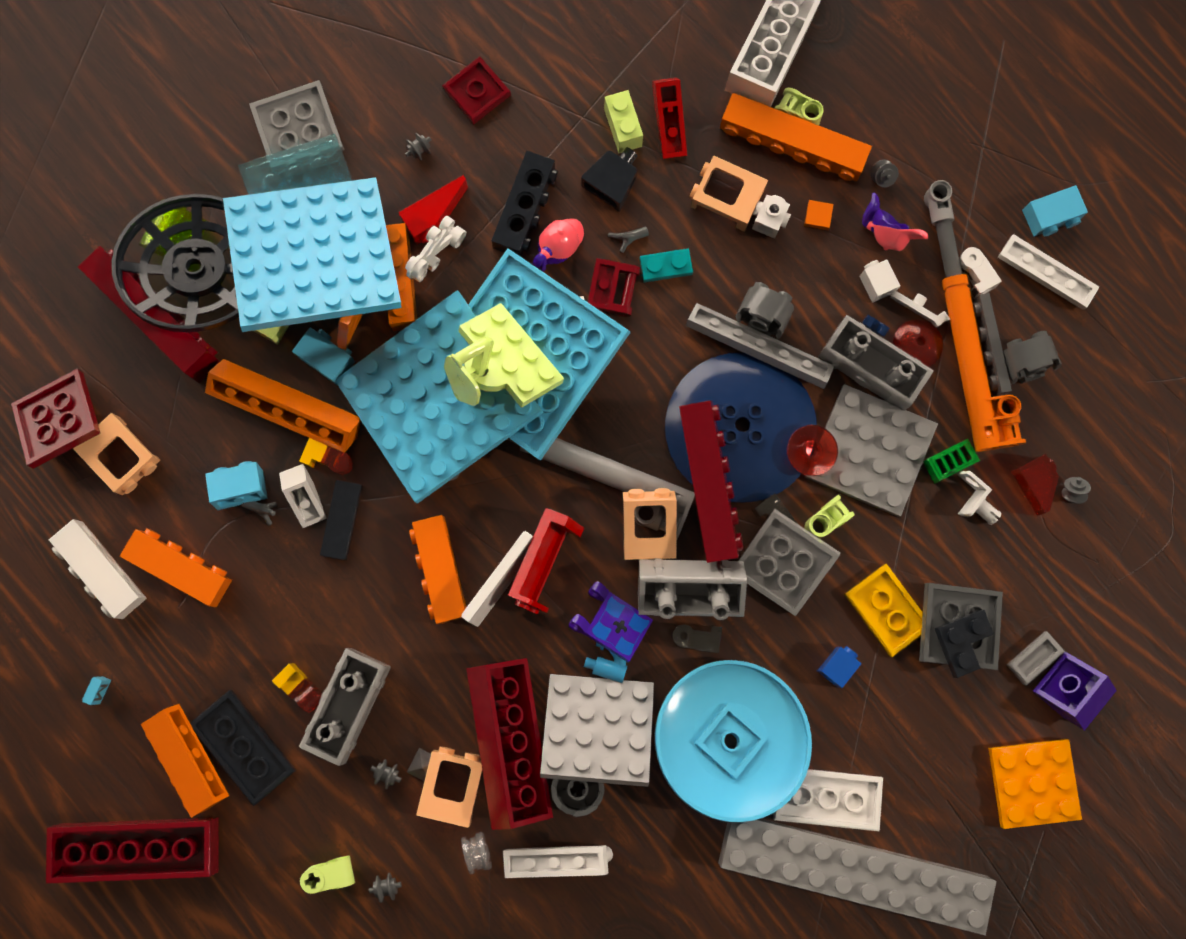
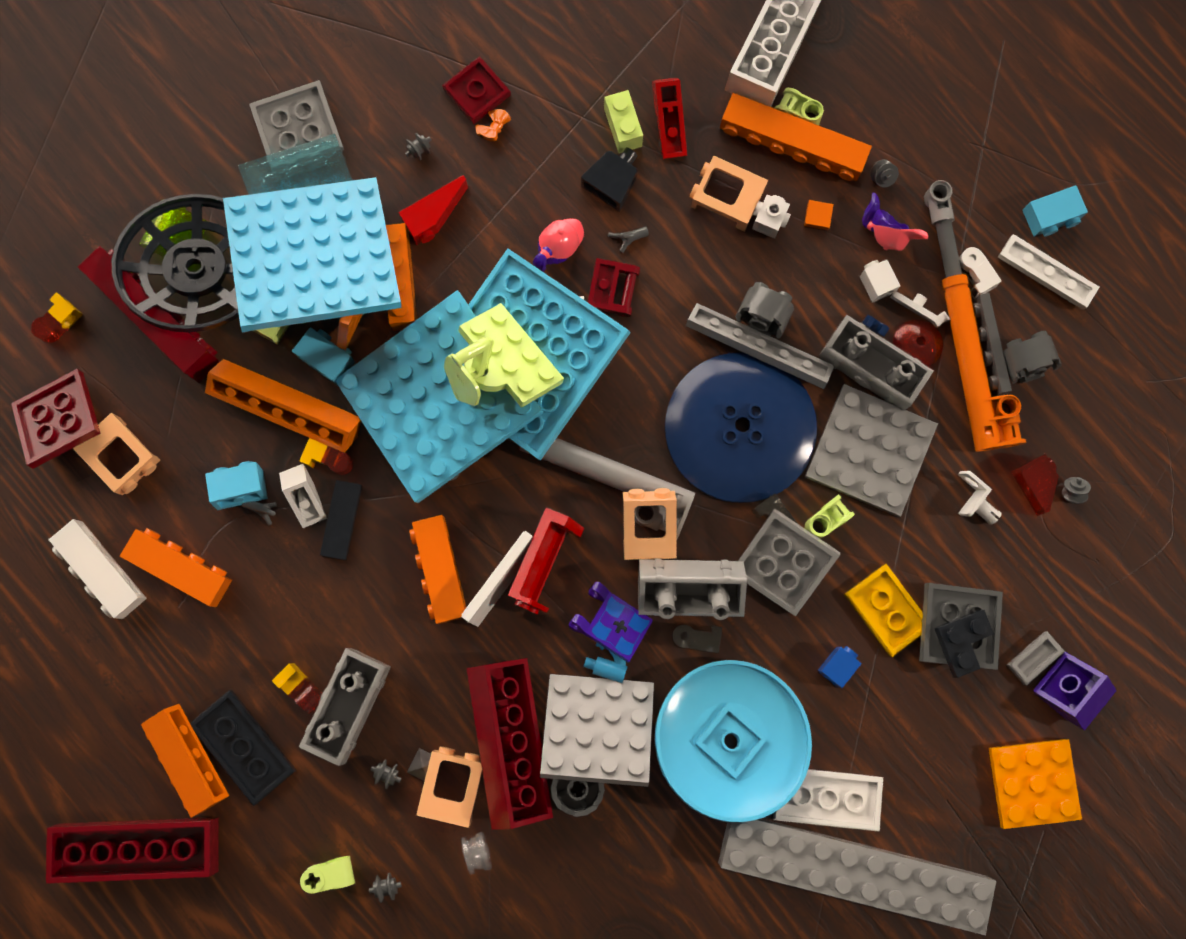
medium azure tile [82,676,111,705] -> none
white plant [405,216,467,282] -> none
black brick [491,151,558,257] -> none
white piece [503,845,613,878] -> none
teal plate [639,248,693,283] -> none
dark red brick [679,400,744,563] -> none
clear red dish [787,425,838,476] -> none
green slope [923,439,980,484] -> none
none -> leg [31,292,83,343]
none -> orange piece [475,109,511,141]

